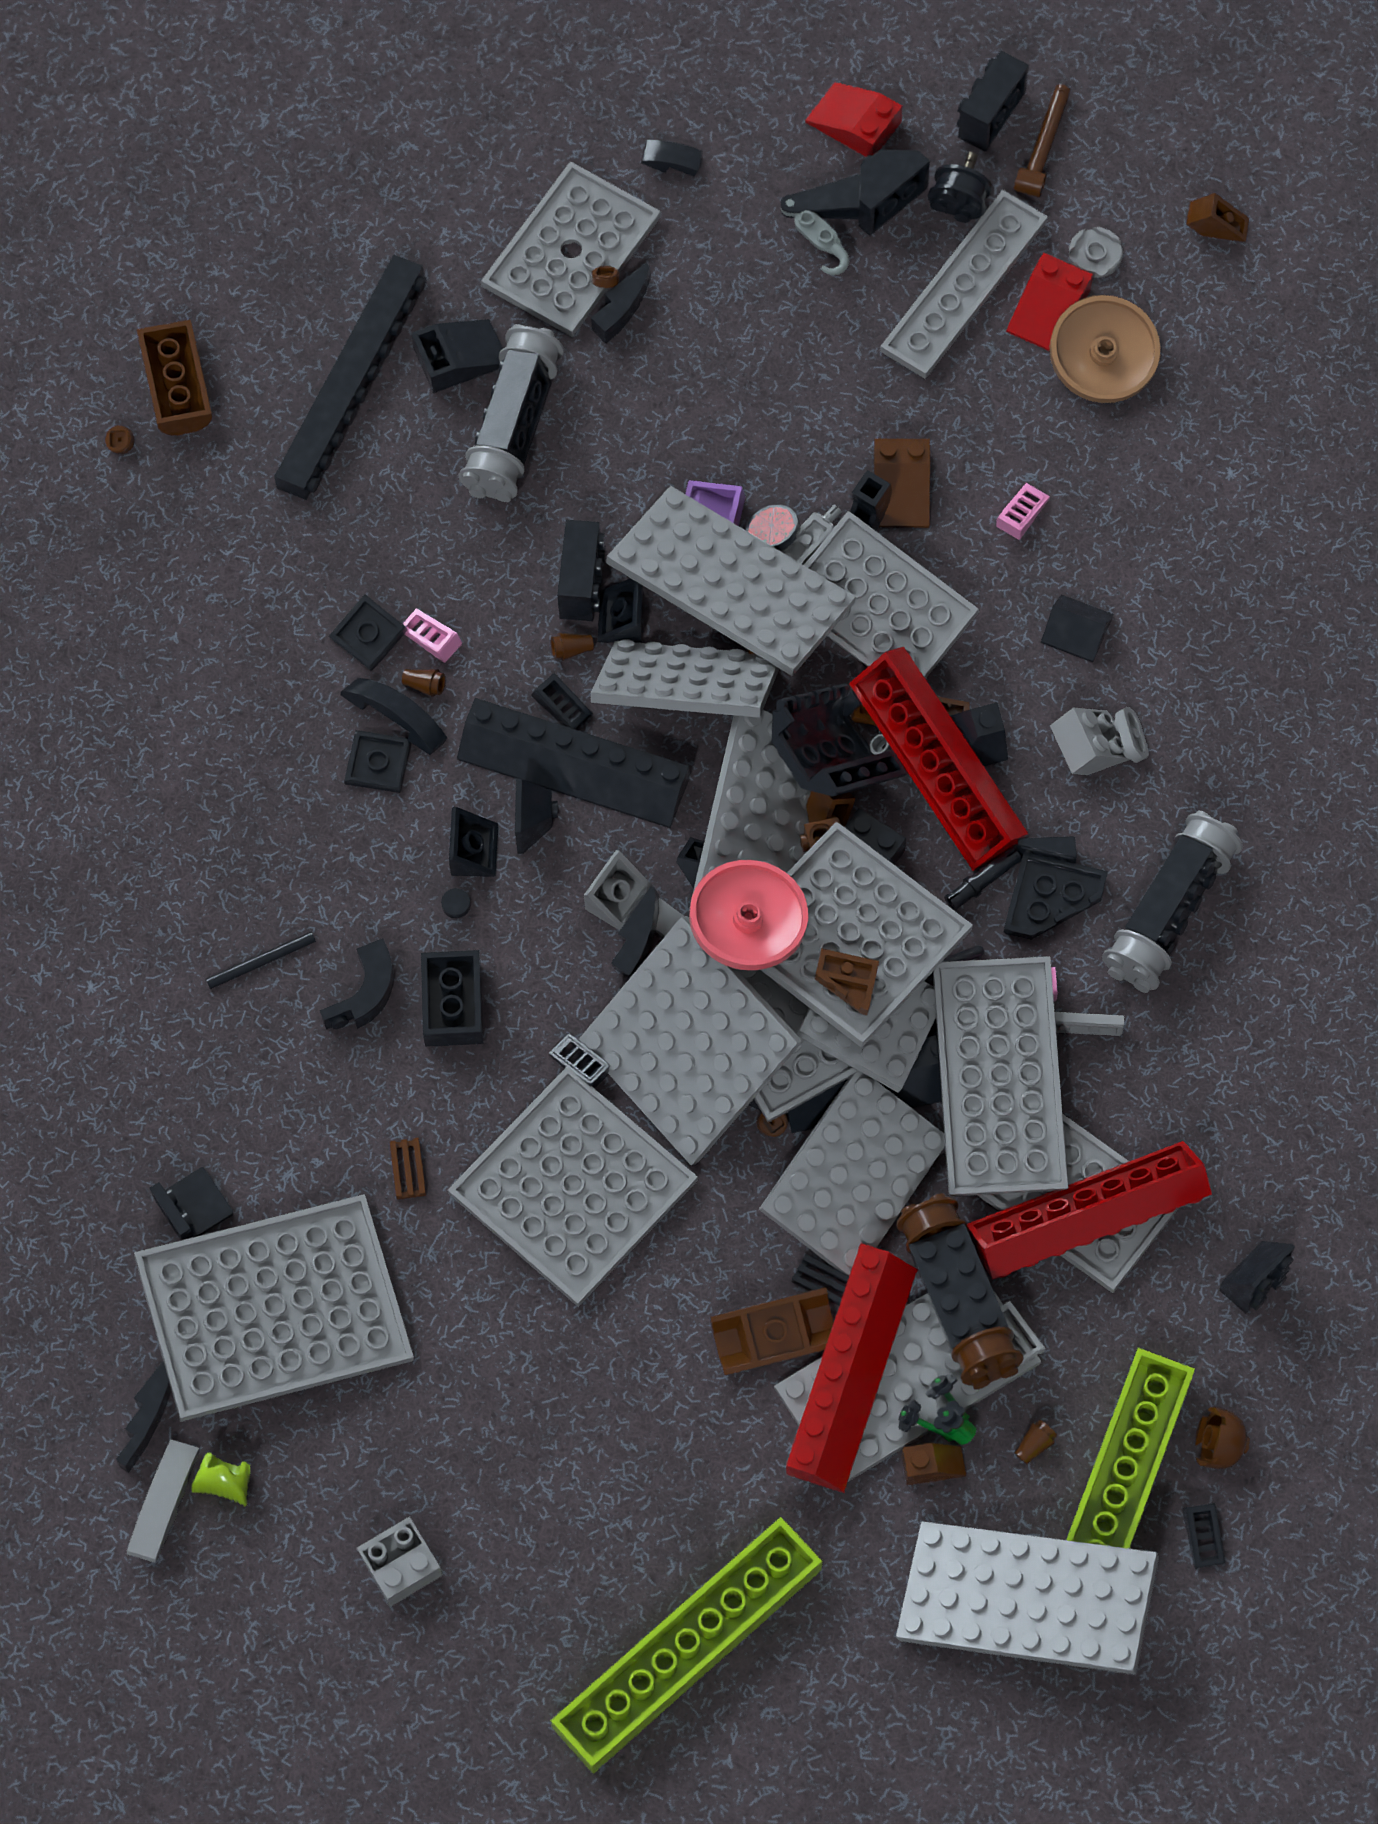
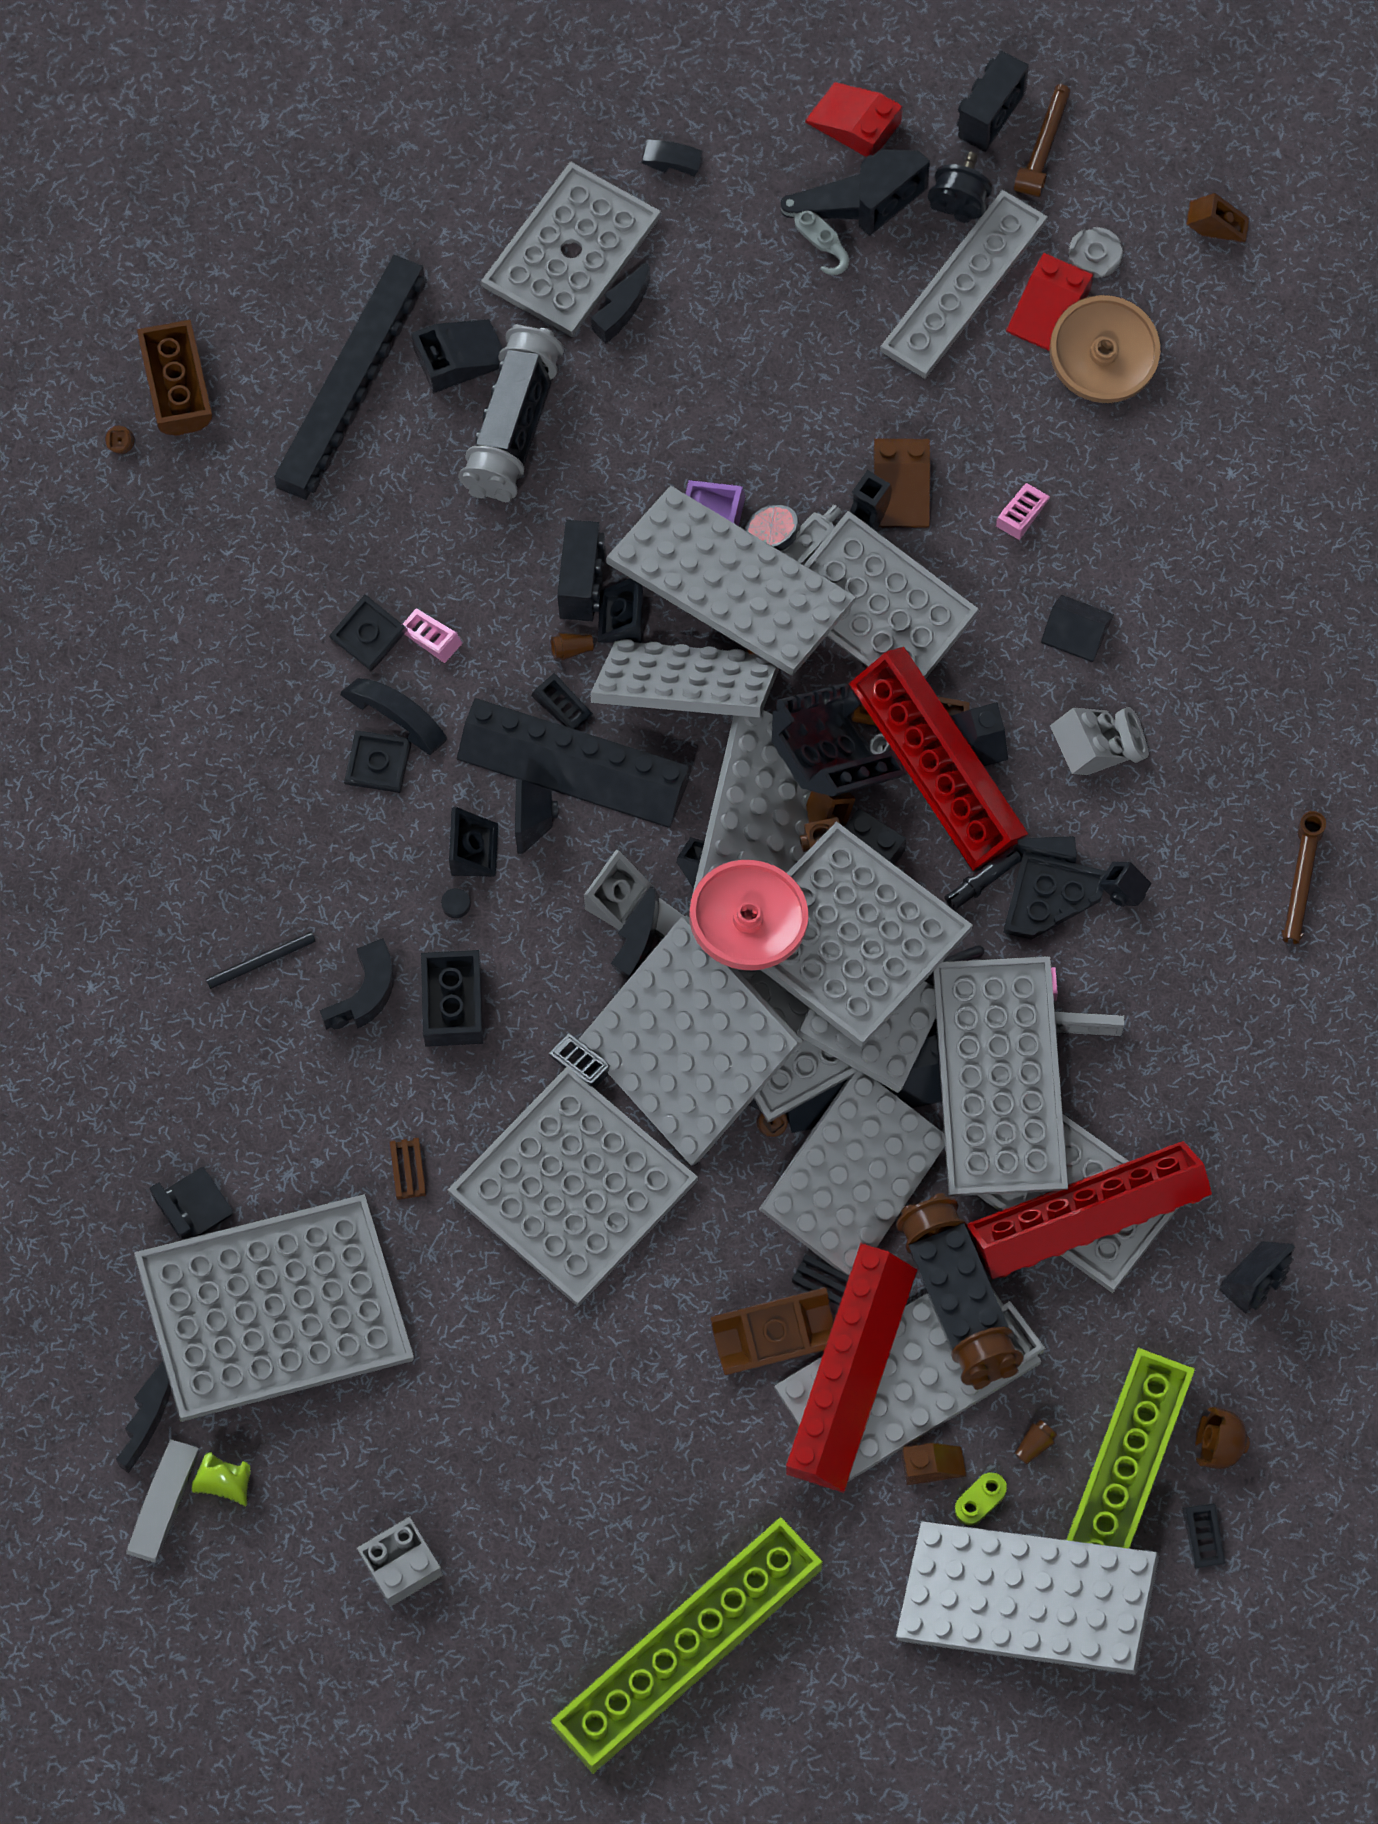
reddish brown cone [402,669,446,697] -> none
reddish brown tile [592,266,619,288] -> none
reddish brown wing [815,948,879,1016] -> none
black plant [898,1374,976,1445] -> none
brick [1102,810,1243,993] -> none
none -> lime plate [955,1473,1007,1526]
none -> black brick [1099,861,1152,907]
none -> reddish brown piece [1281,811,1326,944]

